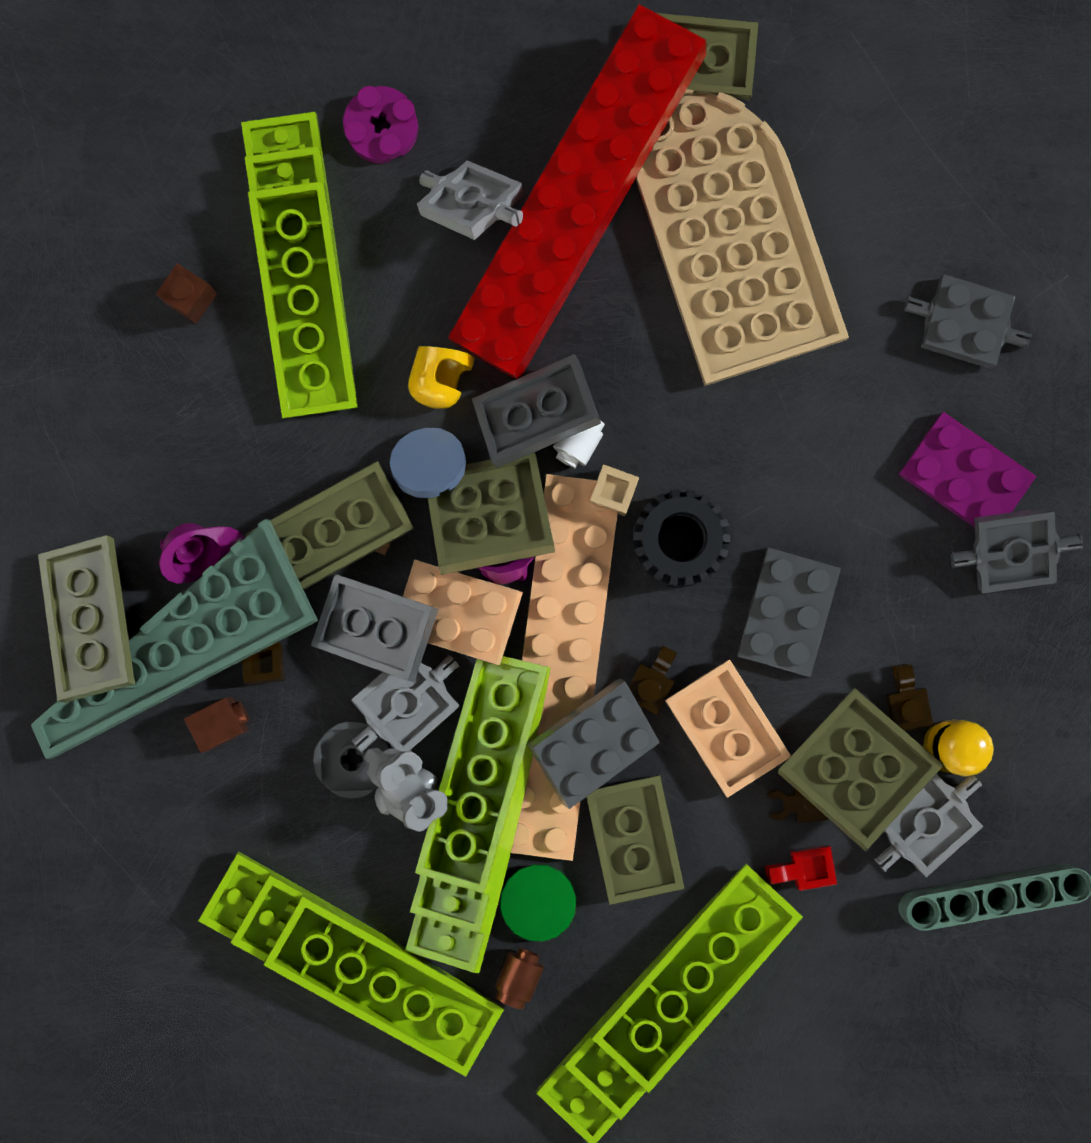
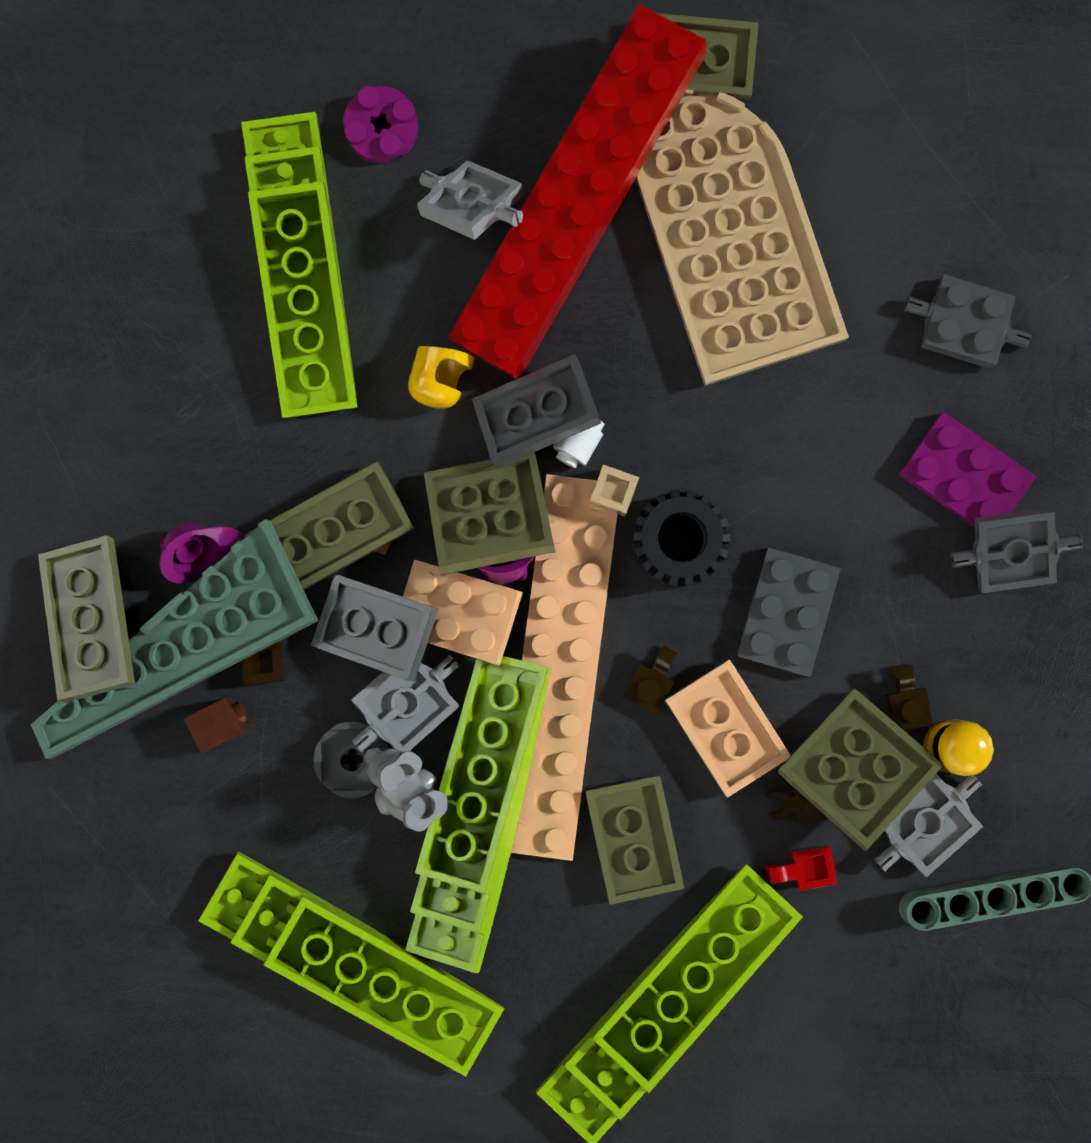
copper brick [156,263,217,324] -> none
sand blue tile [389,428,466,498] -> none
copper brick [495,948,544,1009] -> none
green tile [500,864,576,942] -> none
dark grey plate [527,679,660,809] -> none

